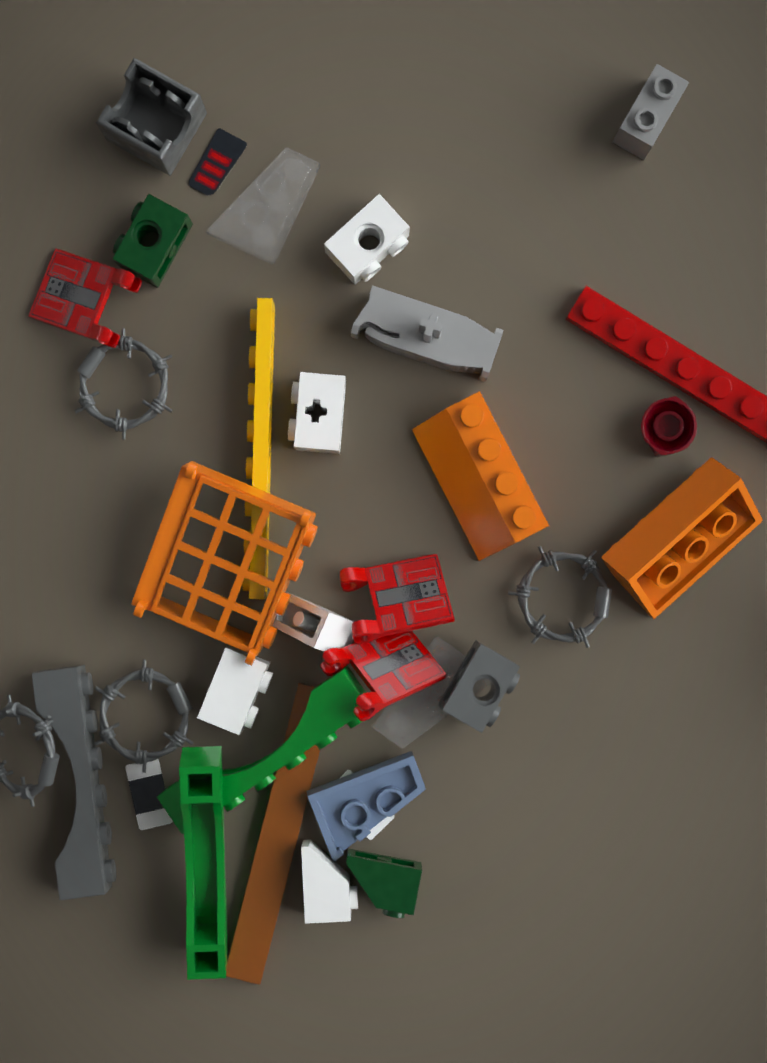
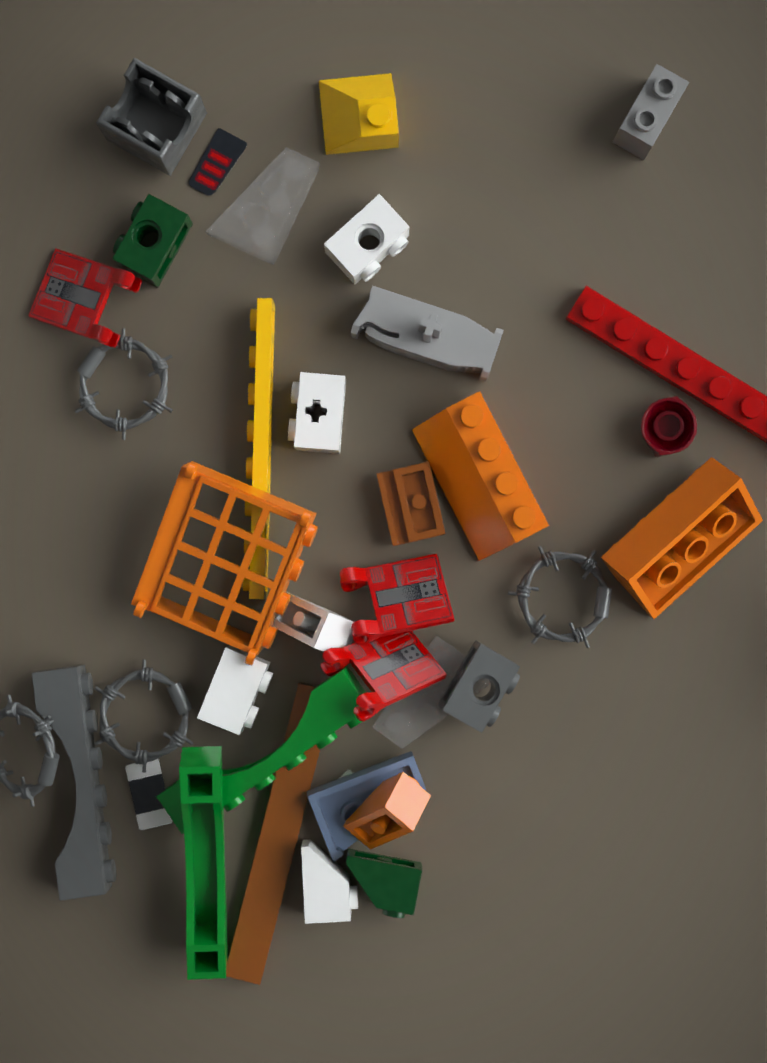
none -> yellow slope [319,73,399,155]
none -> orange slope [343,772,431,850]
none -> dark orange plate [376,461,446,546]

